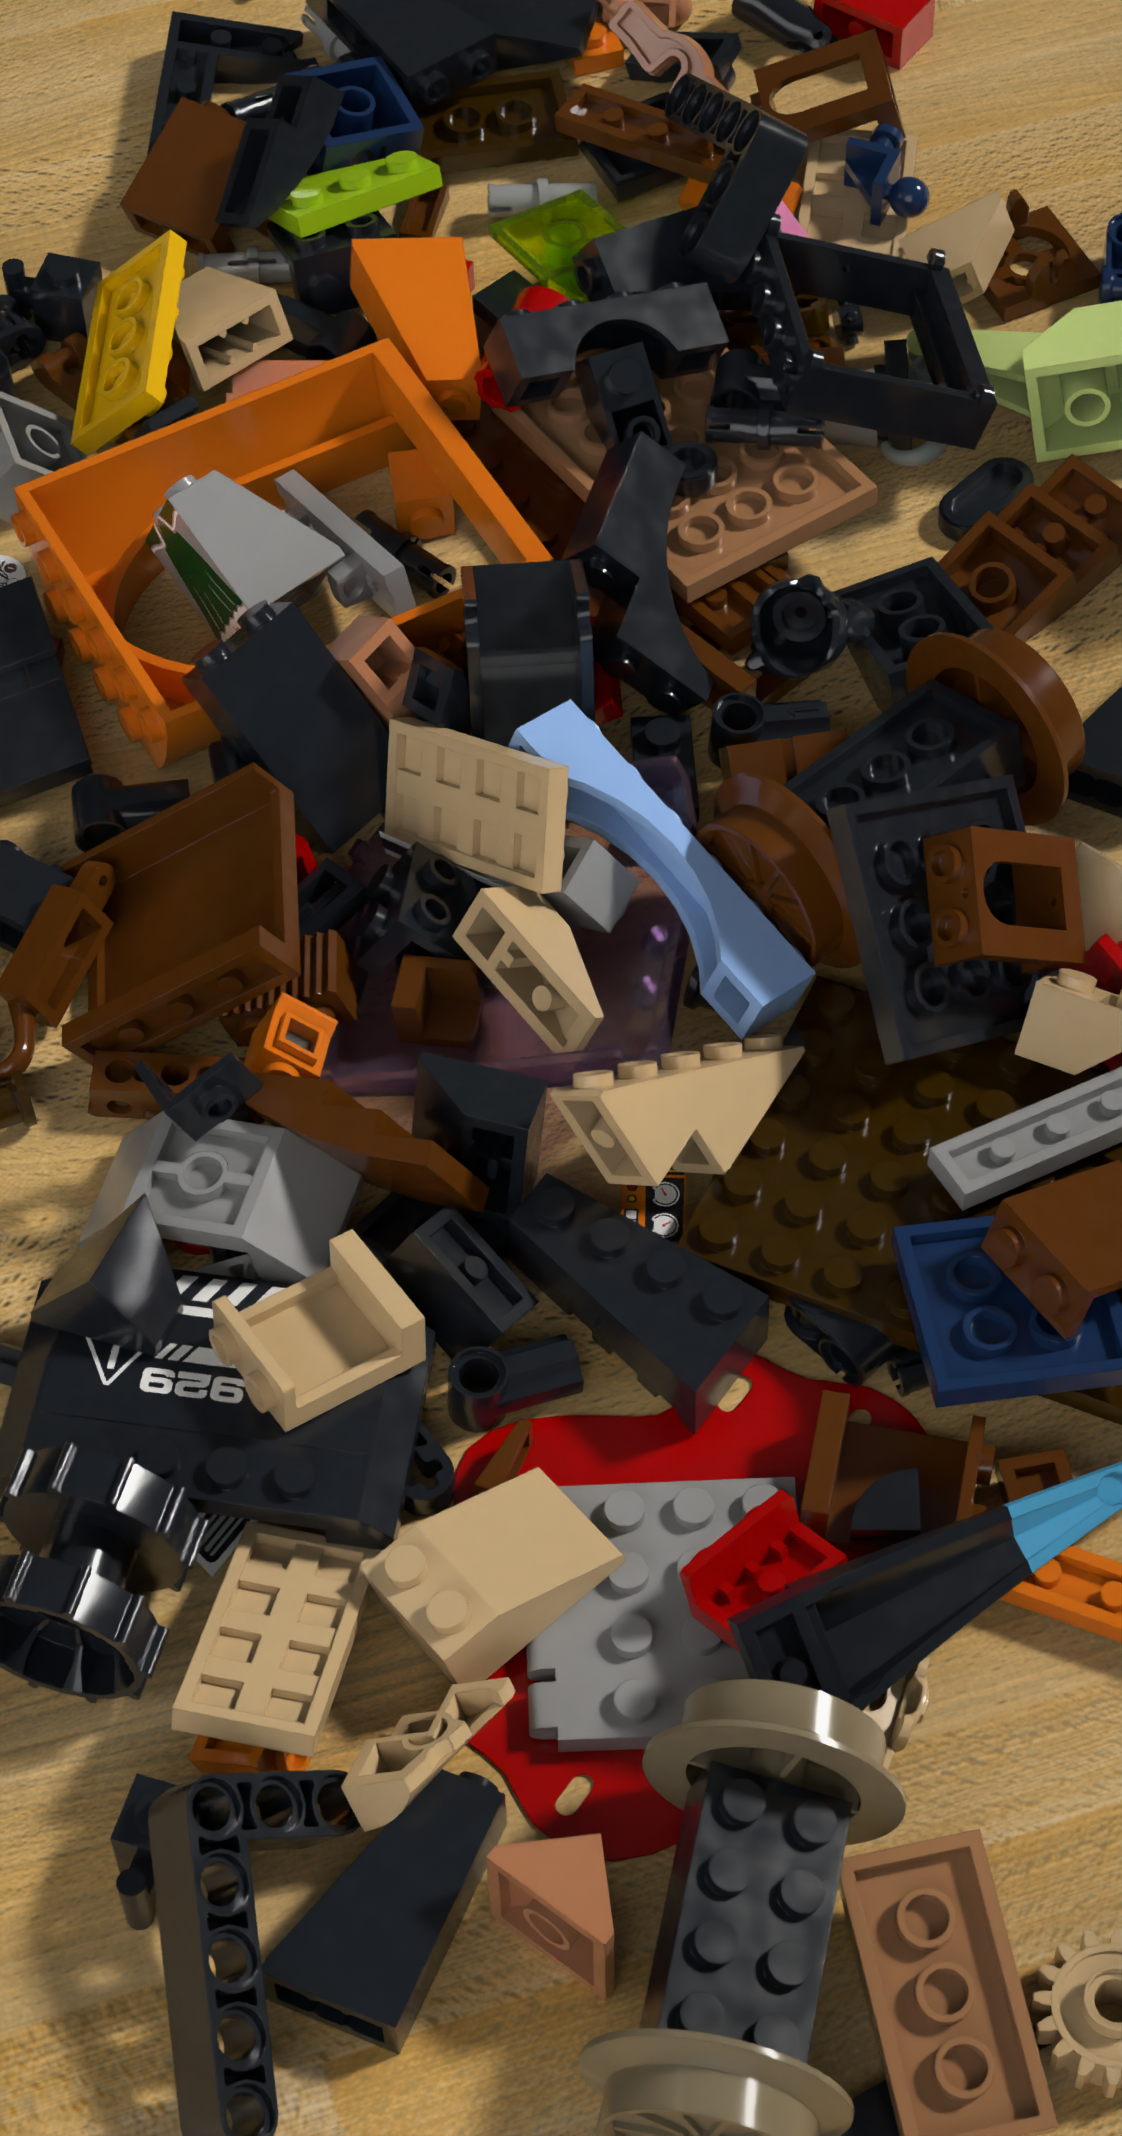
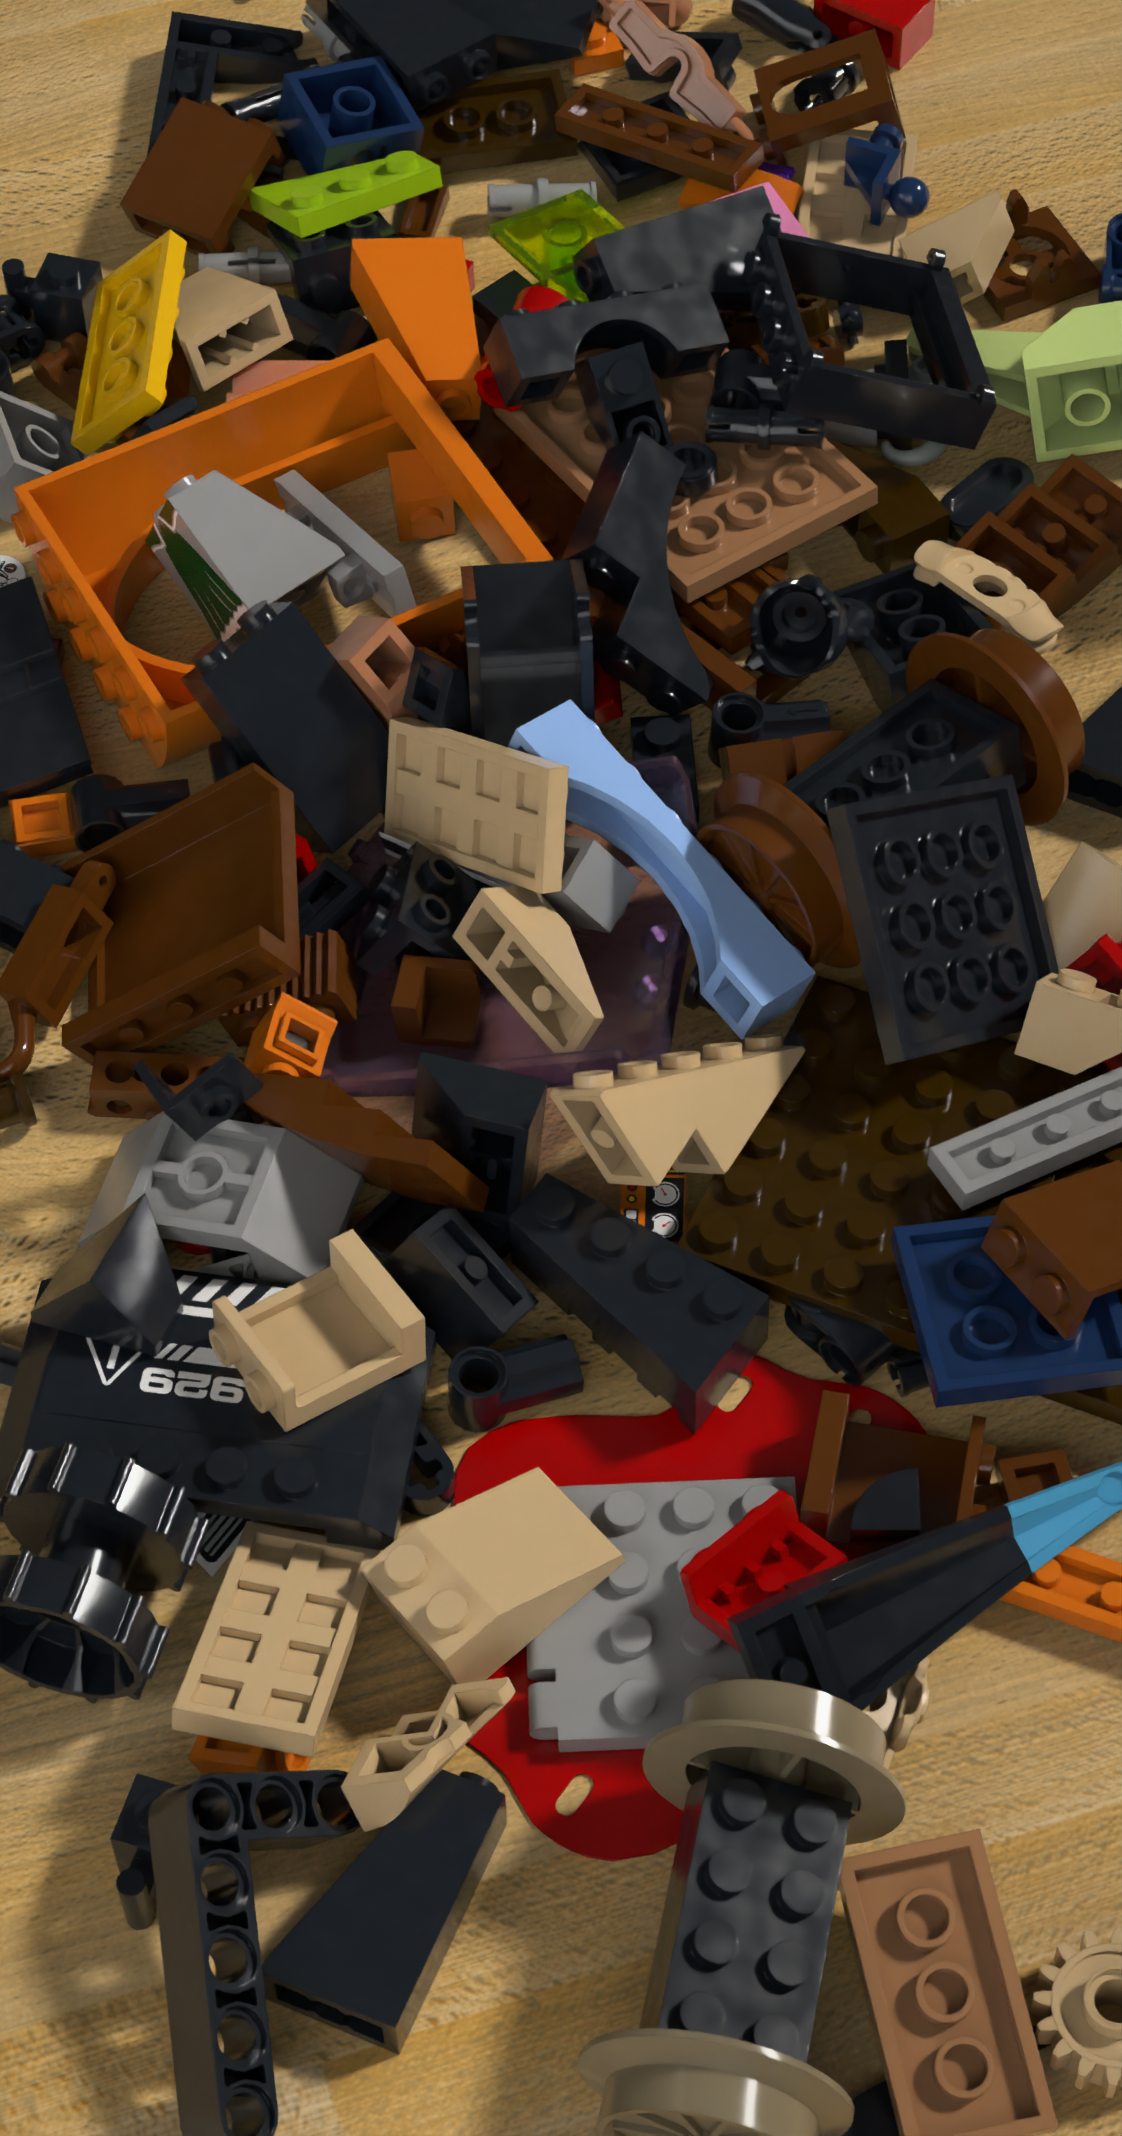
black slope [215,74,345,229] -> none
black pin [355,510,457,599] -> none
reddish brown piece [474,1418,533,1496] -> none
nougat slope [486,1833,615,2001] -> none
black beam [664,73,808,284] -> none
reddish brown panel [923,826,1087,975] -> none
none -> orange tile [8,791,77,858]
none -> black bush [793,62,860,112]
none -> dark brown slope [824,436,950,574]
none -> tan piece [913,540,1064,654]

